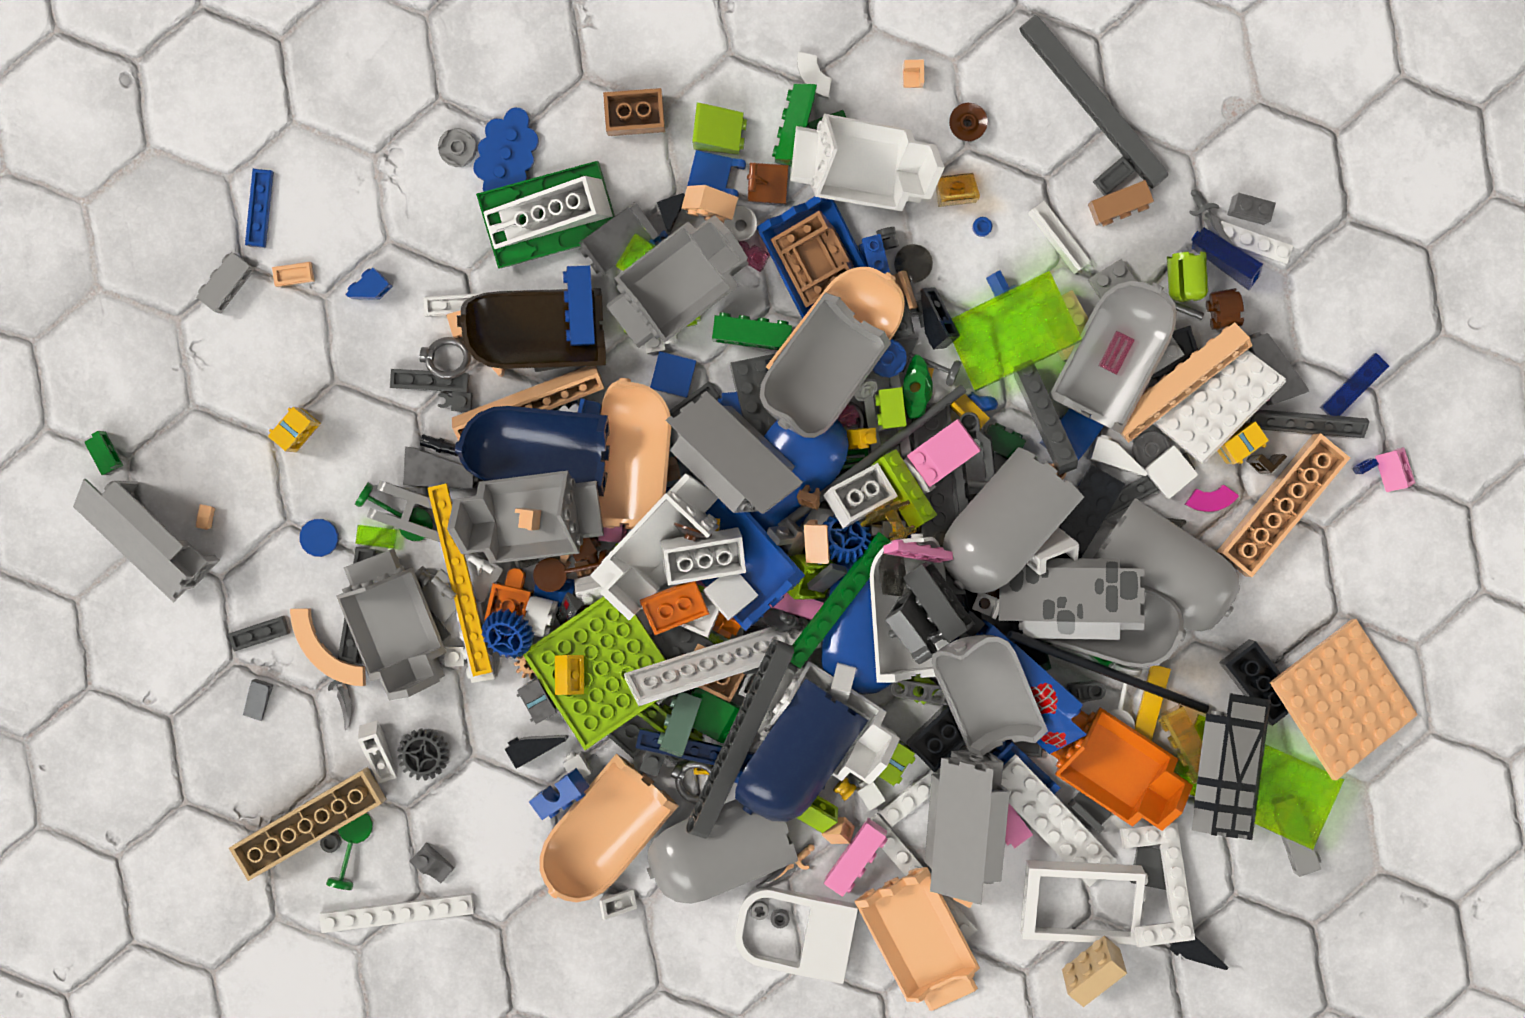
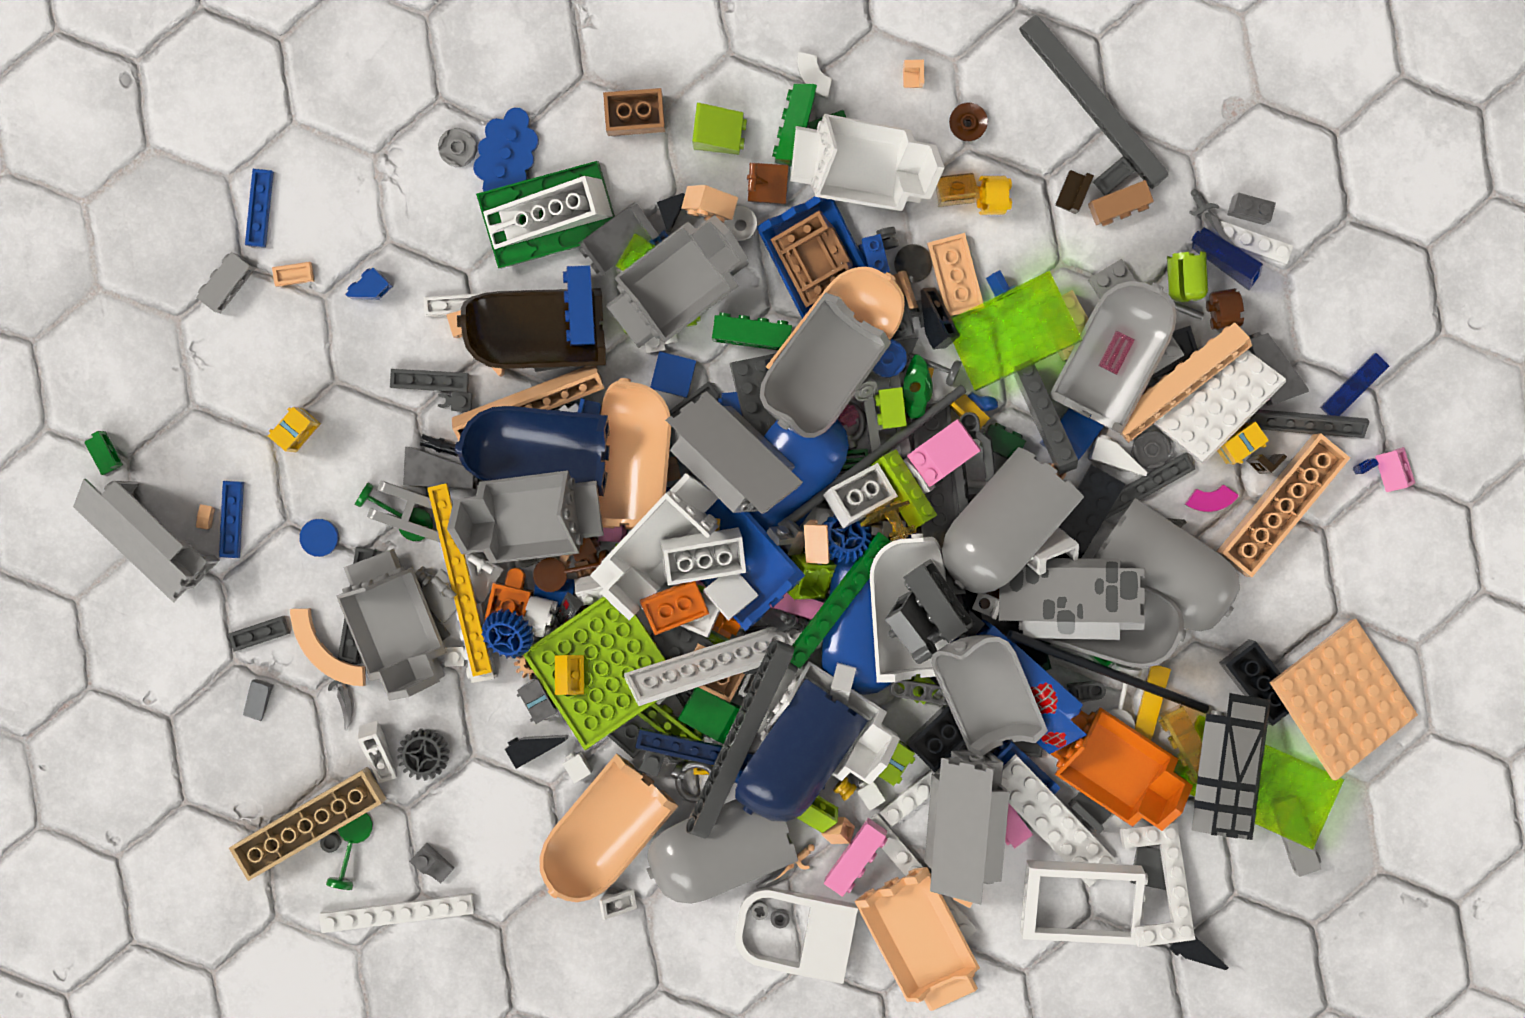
clear neon green tile [355,525,397,549] -> none
flat silver piece [419,337,471,379] -> none
light nougat panel [515,508,541,531] -> none
arch [529,768,590,820] -> none
sand green brick [657,692,702,757] -> none
reddish brown dish [673,522,712,541] -> none
blue flag [687,150,746,197] -> none
clear pink plate [739,241,770,272] -> none
medium nougat tile [797,485,821,510] -> none
dark grey tile [807,563,848,593] -> none
yellow brick [847,428,877,449] -> none
clear smoke brick [878,551,906,597] -> none
bright pink plate [883,540,953,563] -> none
blue tile [972,217,992,237] -> none
white panel [1028,201,1091,274] -> none
tan brick [1062,935,1127,1007] -> none
white tile [1144,445,1198,499] -> none
none -> blue tile [219,481,244,558]
none -> light nougat plate [927,233,984,317]
none -> yellow brick [976,176,1012,215]
none -> dark brown panel [1055,170,1094,214]

